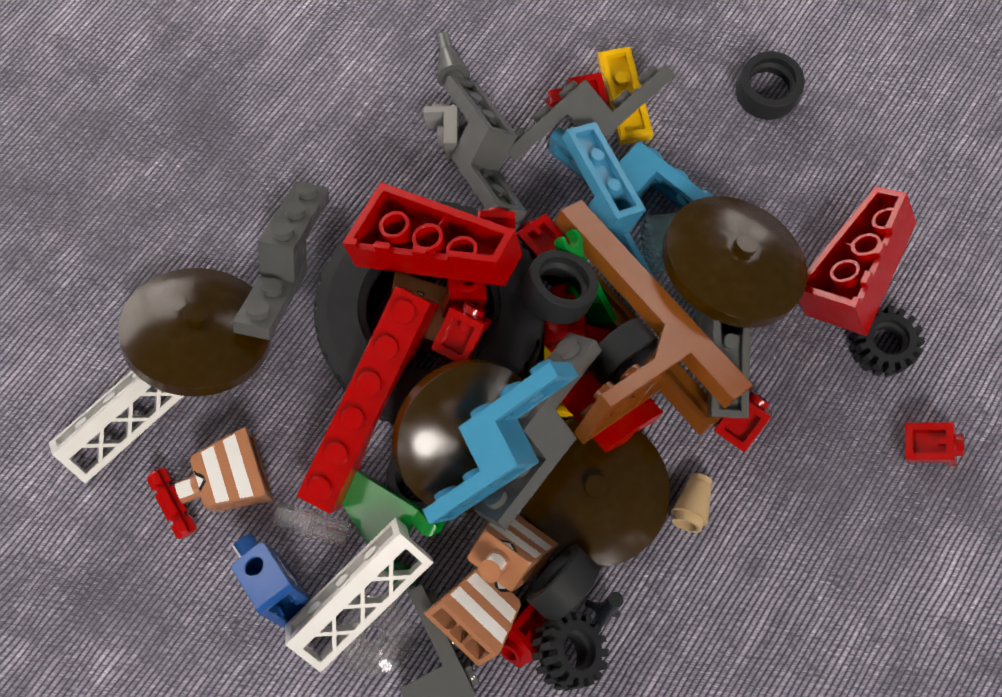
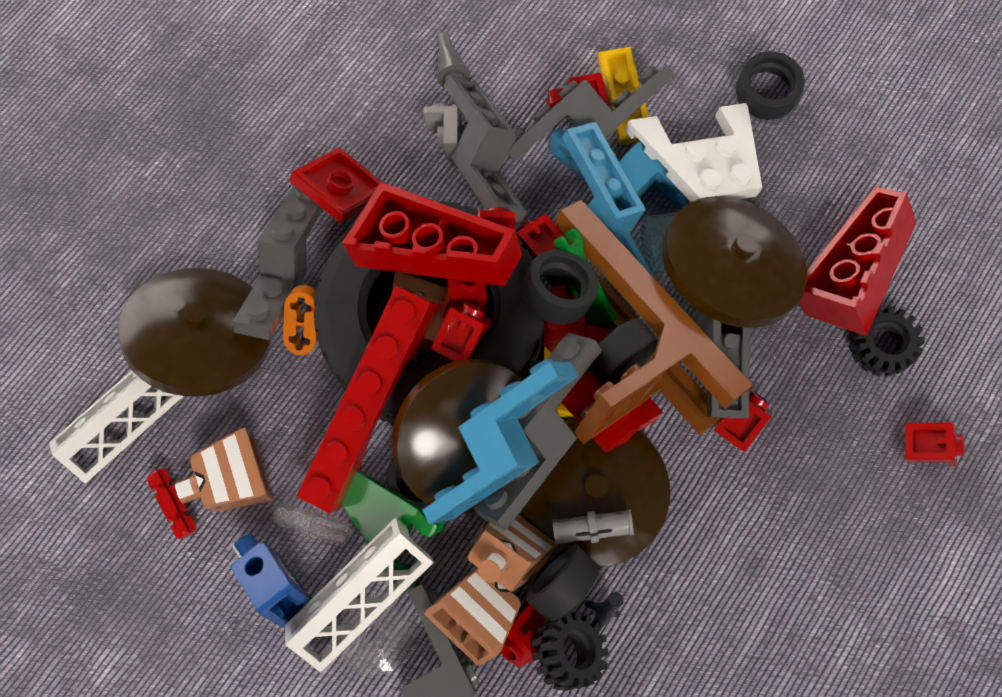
tan cone [671,473,713,533] -> none
none -> orange beam [283,285,318,355]
none -> red tile [289,147,383,223]
none -> light grey pin [553,509,634,545]
none -> white wing [625,103,762,202]

